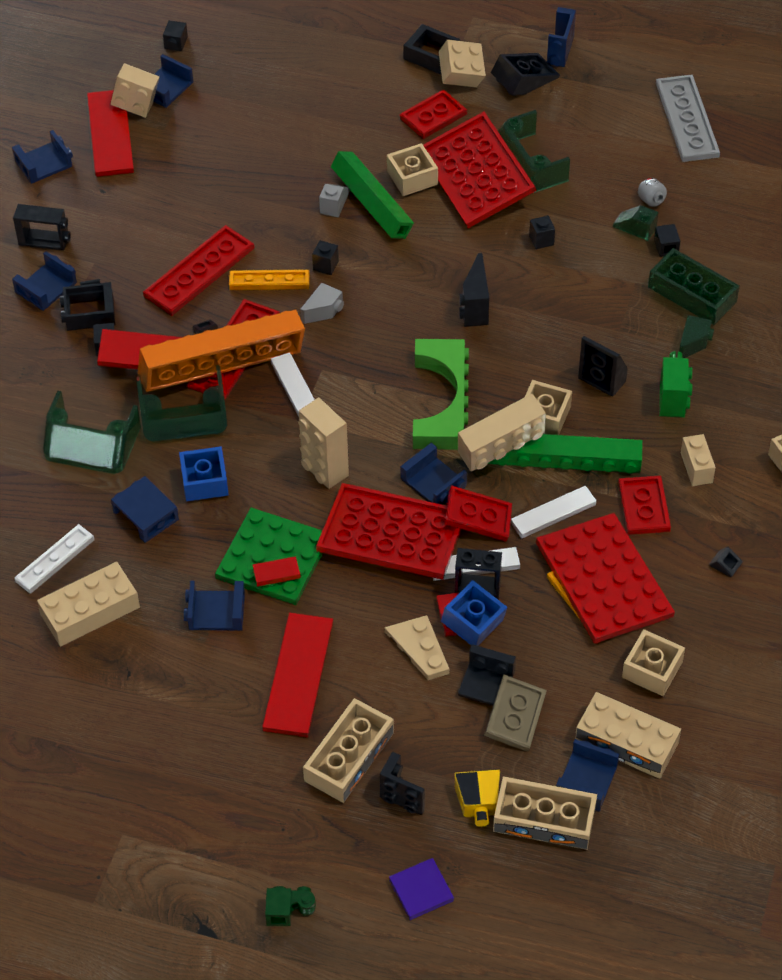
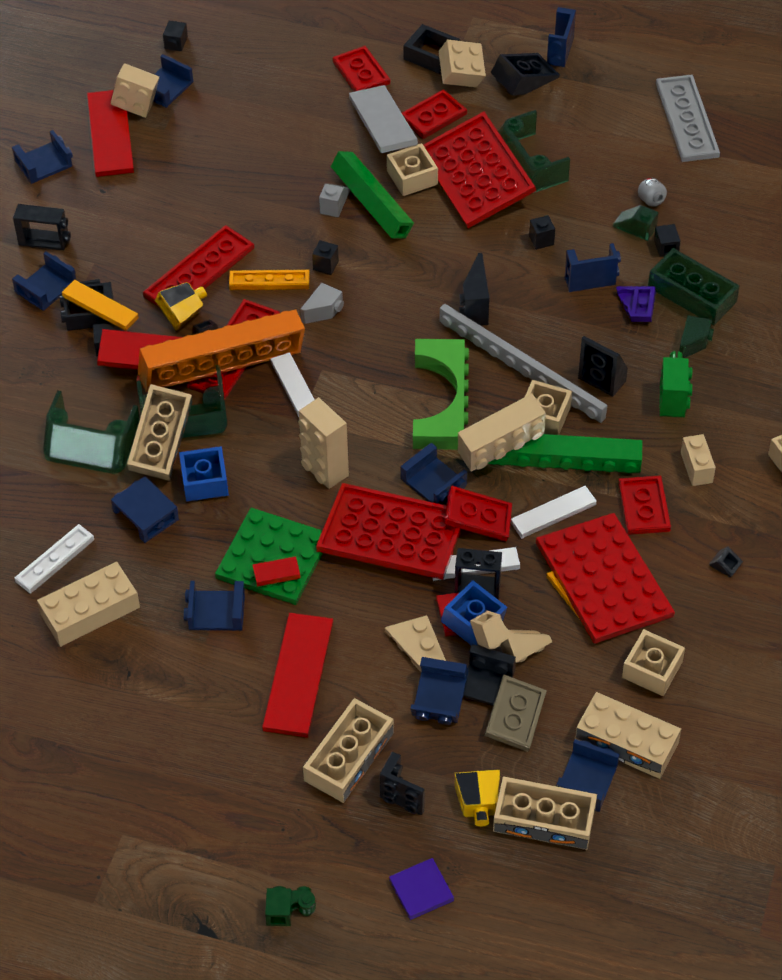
none -> light orange tile [62,280,139,331]
none -> tan brick [127,384,192,481]
none -> yellow torso [155,282,207,331]
none -> red tile [333,46,390,92]
none -> light grey tile [349,85,418,153]
none -> dark blue panel [410,657,468,725]
none -> light grey plate [439,304,607,423]
none -> tan arch [470,611,552,663]
none -> dark blue panel [564,243,621,292]
none -> dark purple wing [616,286,656,322]

